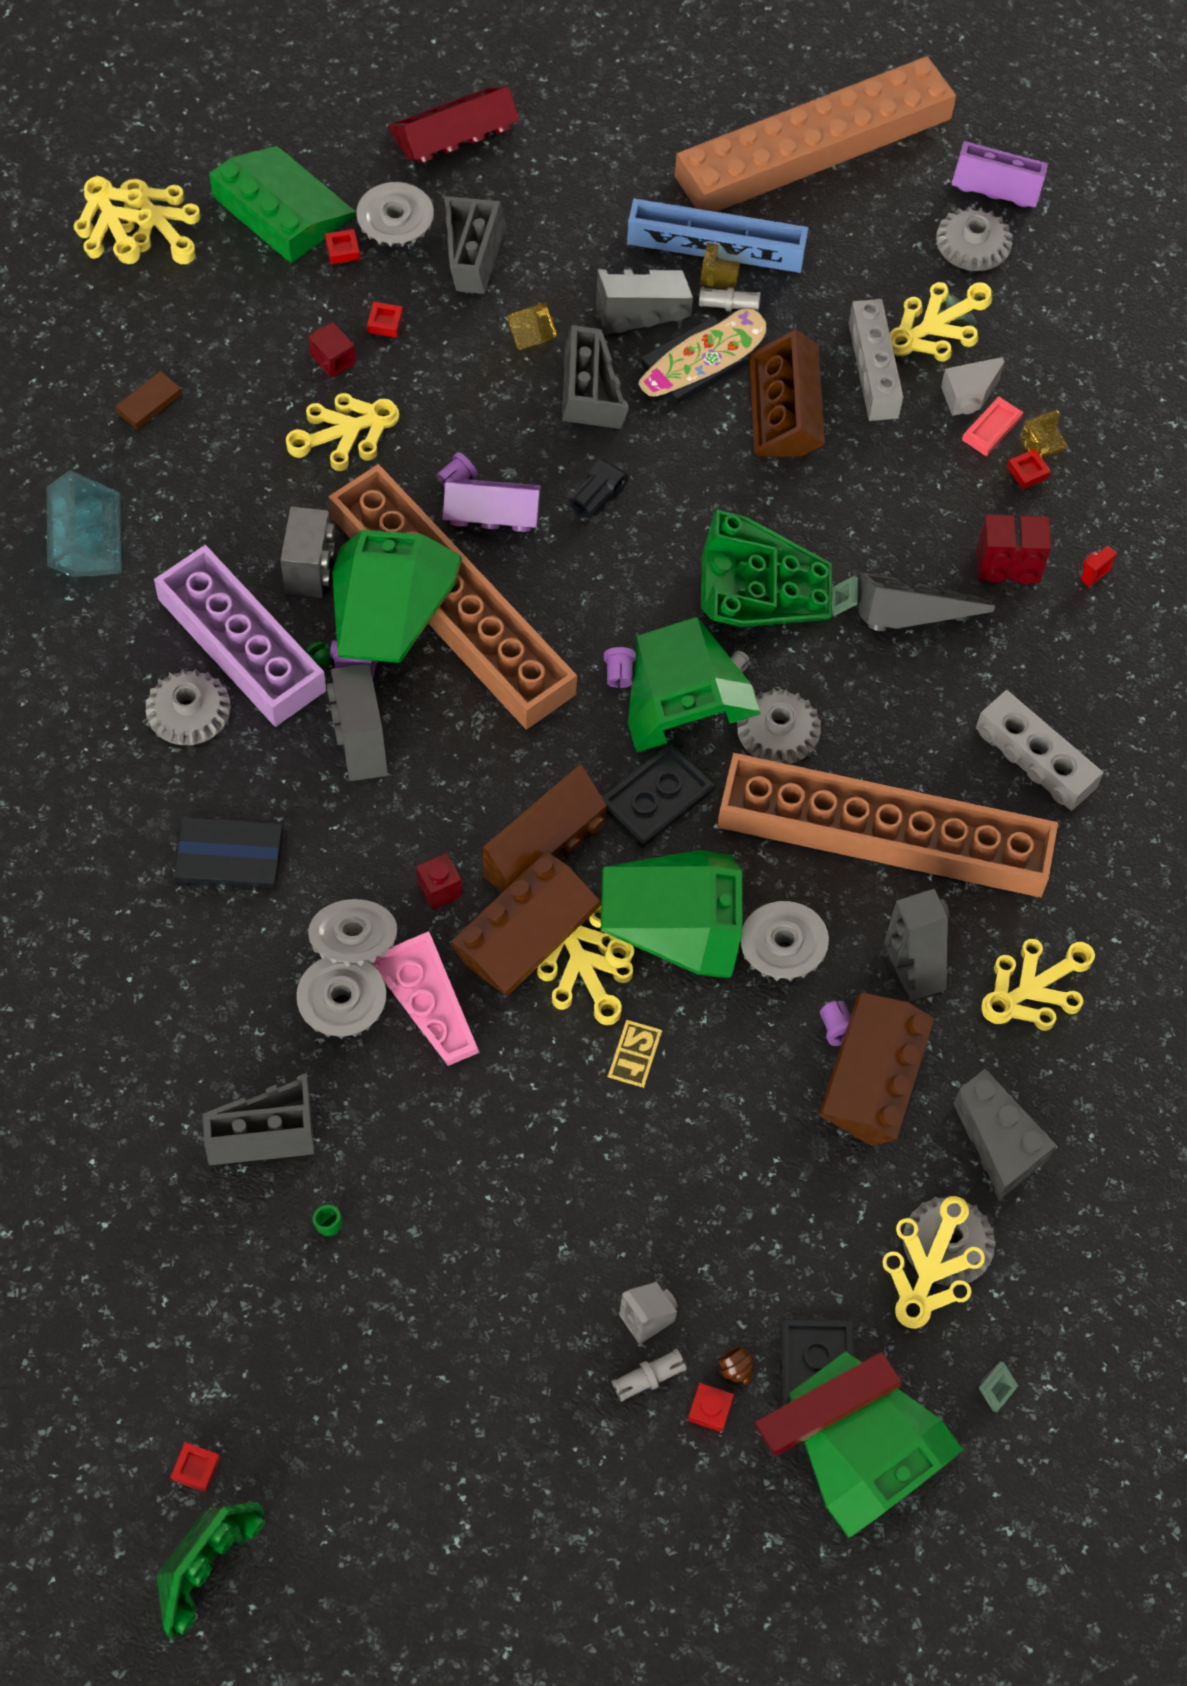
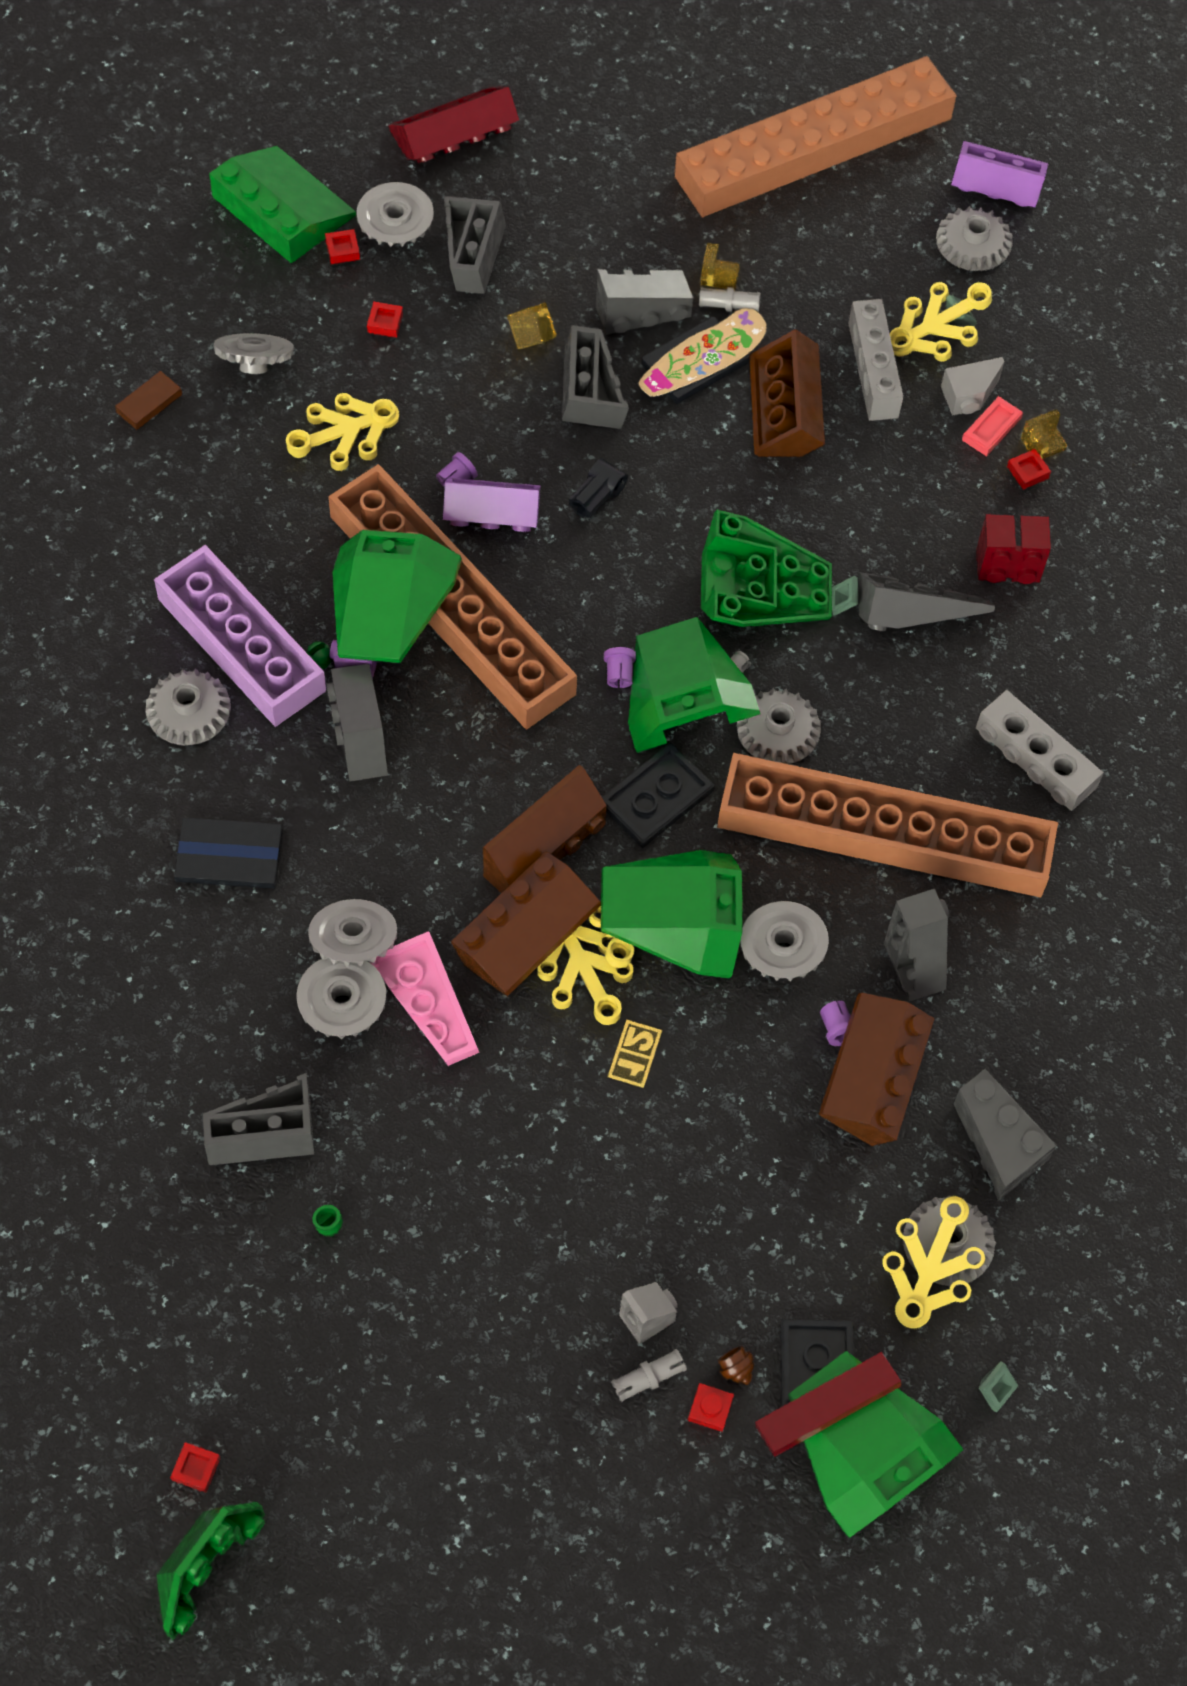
clear light blue slope [47,470,121,577] -> none
light yellow plant [74,176,156,264] -> none
light yellow plant [120,179,200,264] -> none
flat silver brick [280,507,337,598] -> none
dark red brick [308,322,356,378] -> none
dark red brick [416,853,462,911] -> none
medium blue brick [627,198,809,273] -> none
light yellow plant [981,939,1095,1031] -> none
red plate [1081,546,1117,587] -> none
none -> light grey gear [214,333,294,374]

